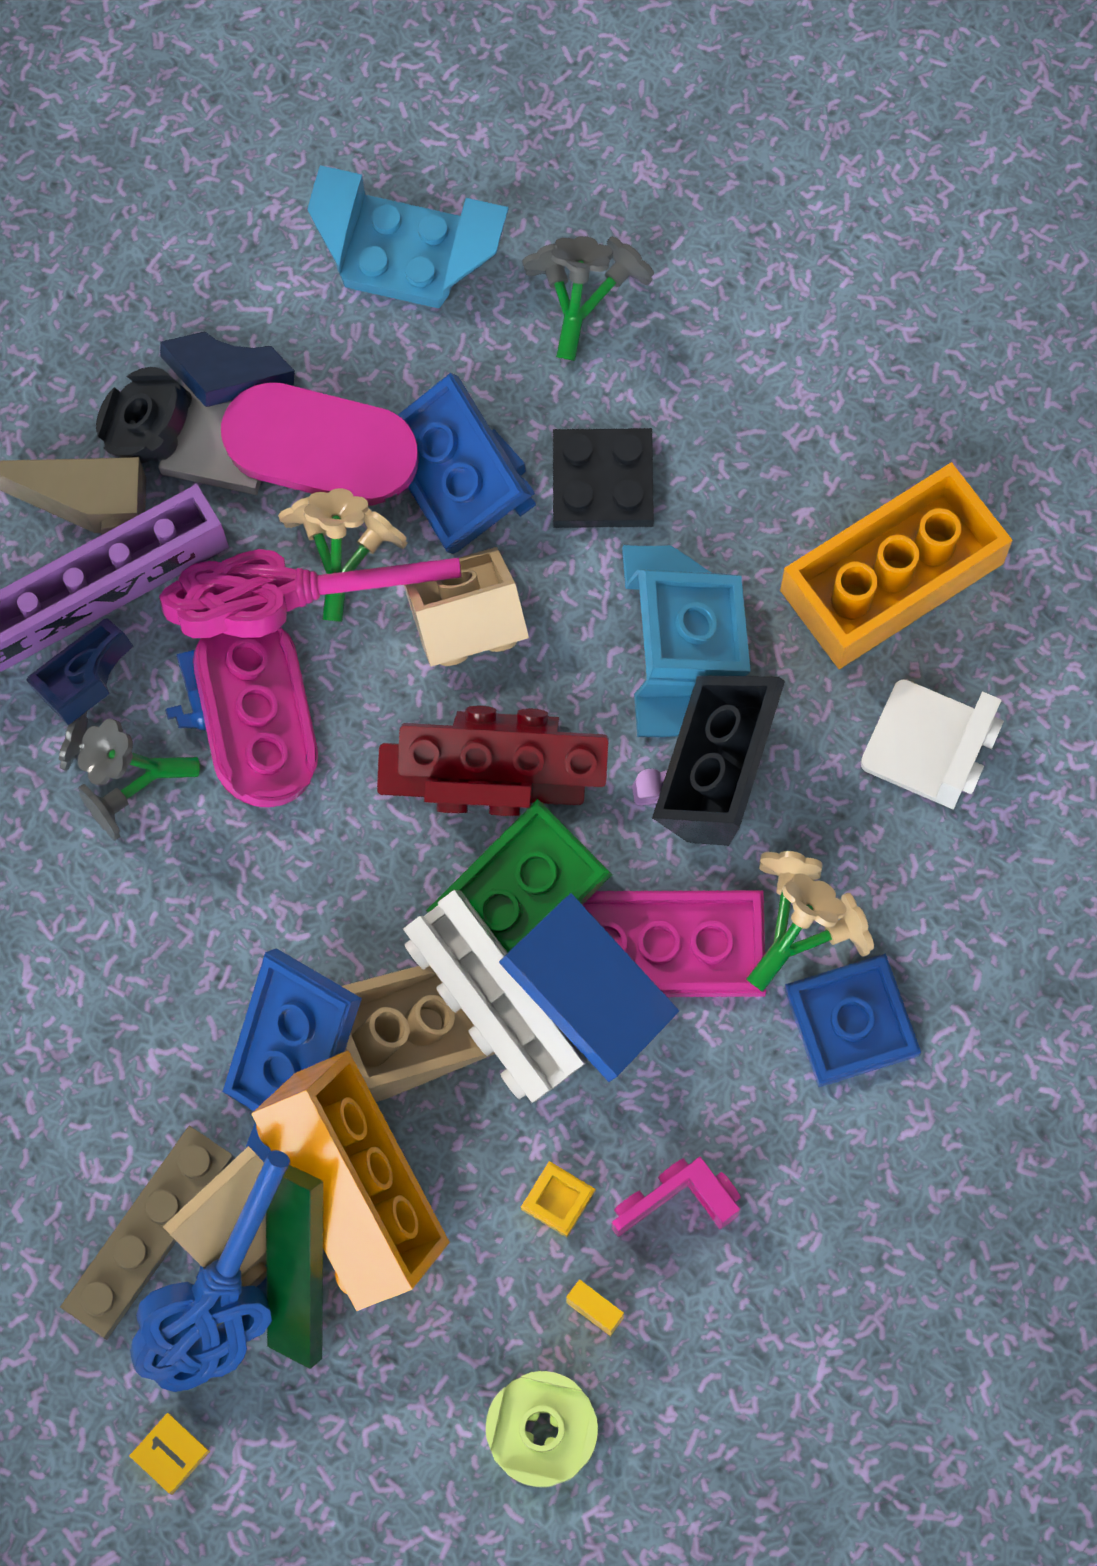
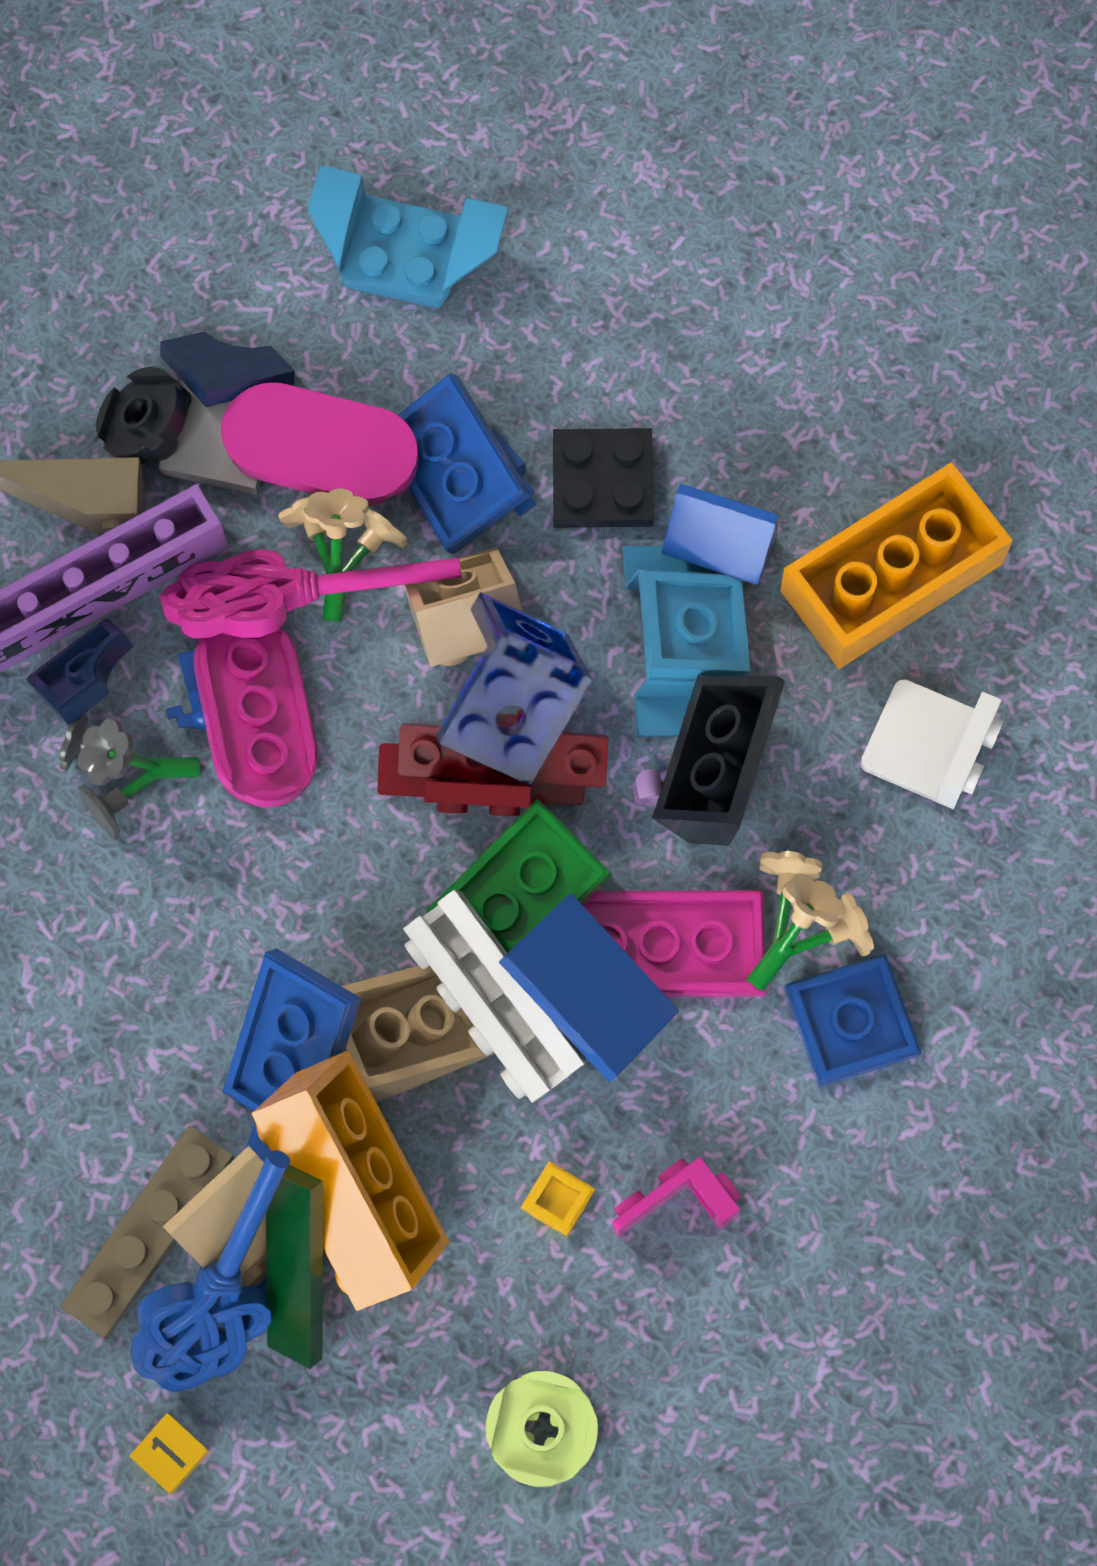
dark grey plant [522,236,654,361] -> none
yellow tile [566,1279,624,1337] -> none
none -> clear blue bracket [436,592,593,785]
none -> slope [661,483,779,585]

